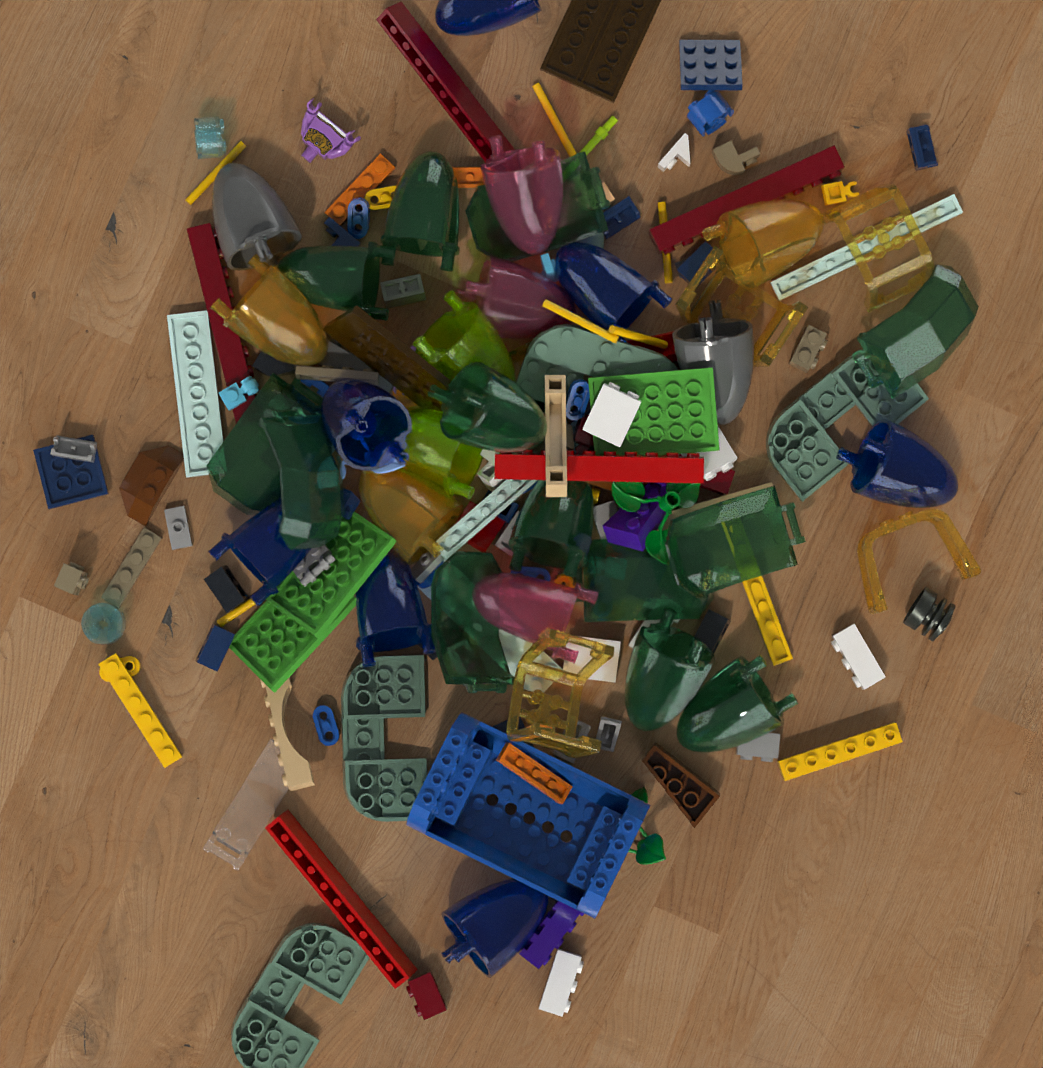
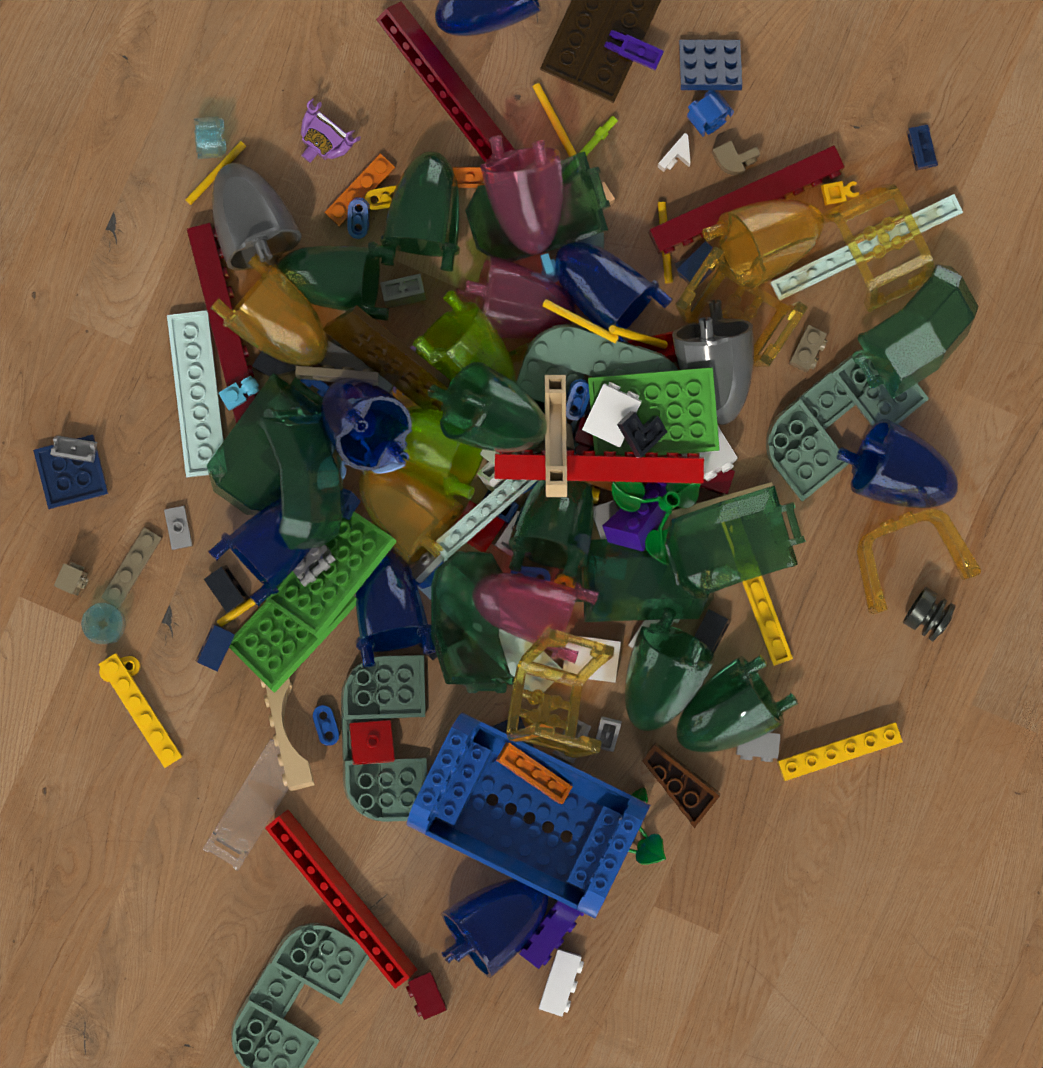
reddish brown wedge [119,445,184,526] -> none
dark blue slope [324,217,361,251] -> none
dark blue hinge [595,196,641,240] -> none
white brick [831,624,885,690] -> none
none -> red plate [349,720,395,765]
none -> dark purple hinge [604,30,664,71]
none -> black plate [617,411,667,458]

